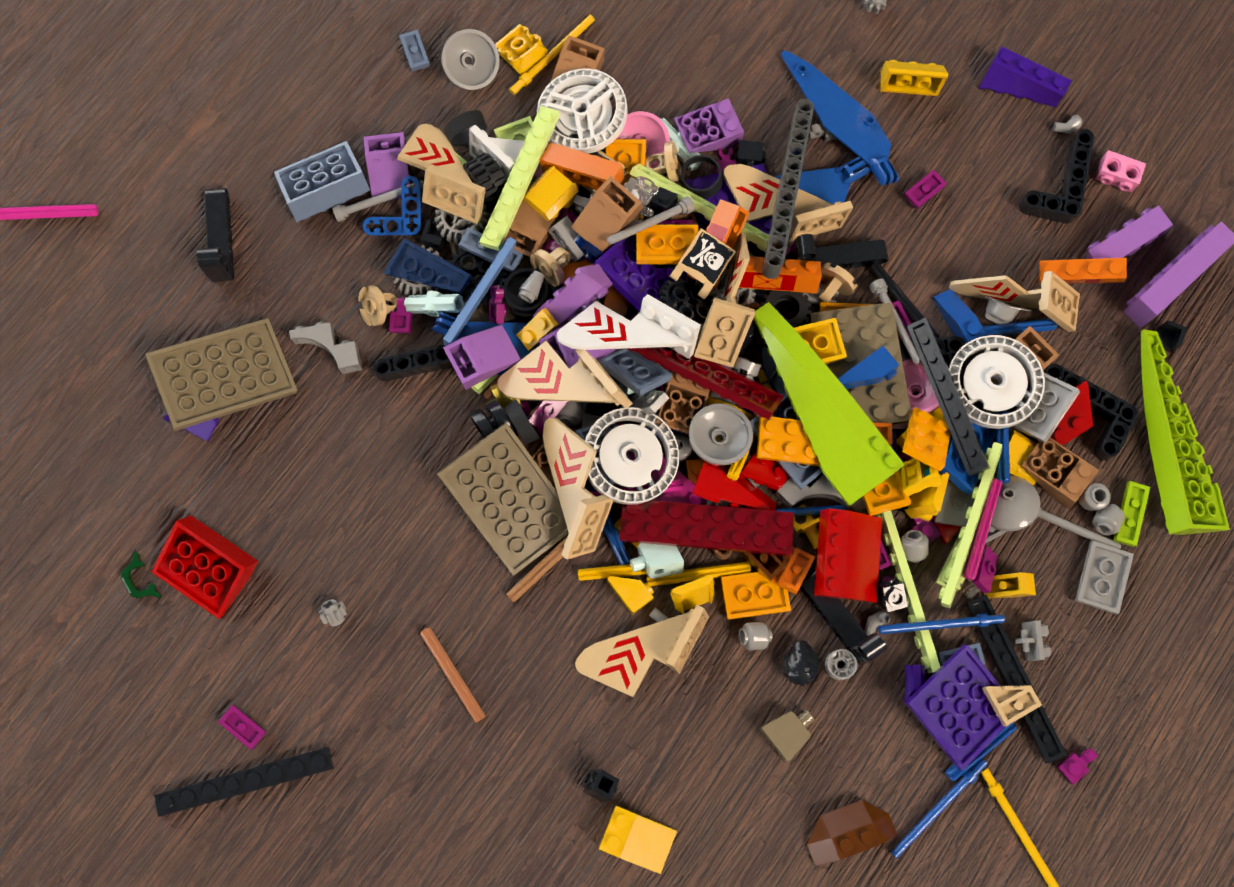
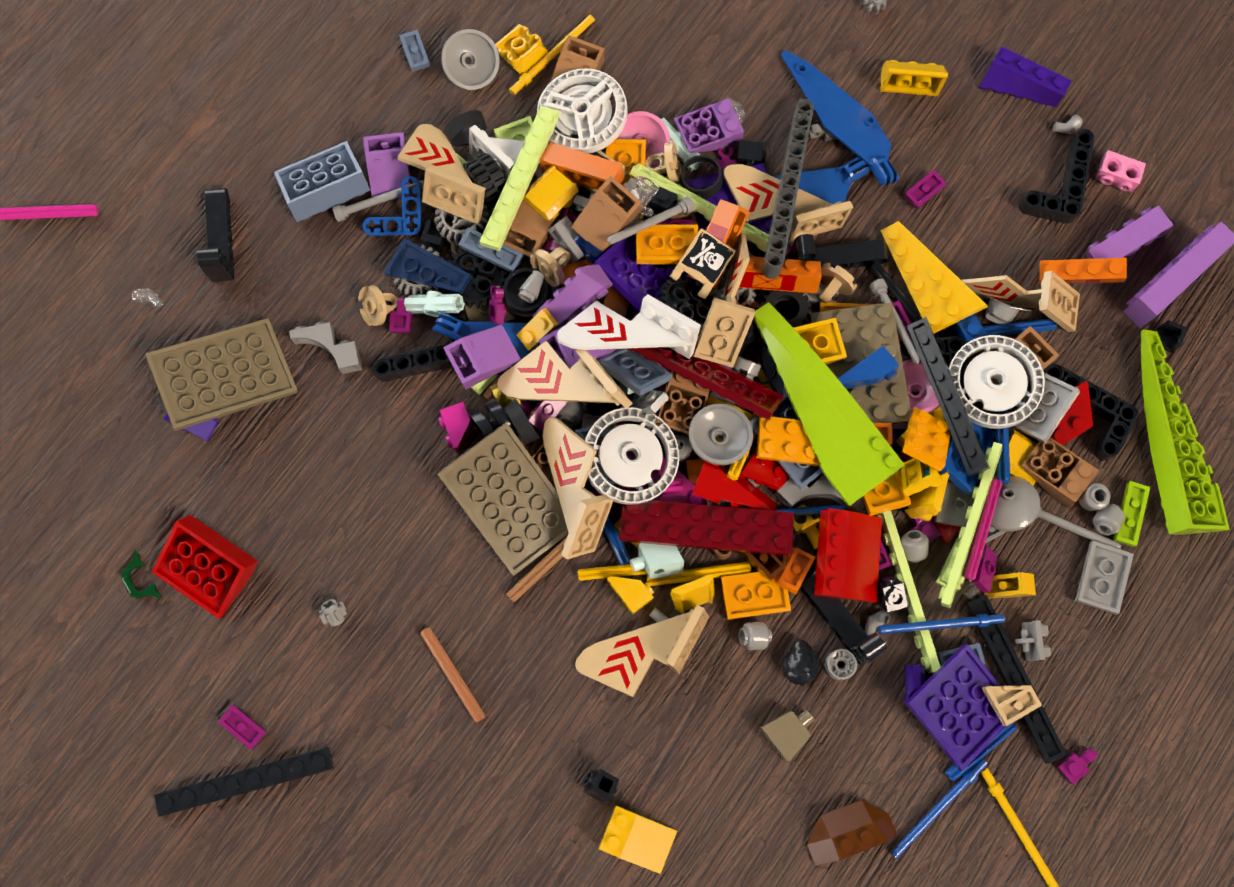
medium blue tile [443,237,516,346] -> none
none -> clear arm [132,289,164,309]
none -> dark pink slope [438,402,472,453]
none -> clear arm [725,96,745,122]
none -> yellow wing [881,221,988,333]

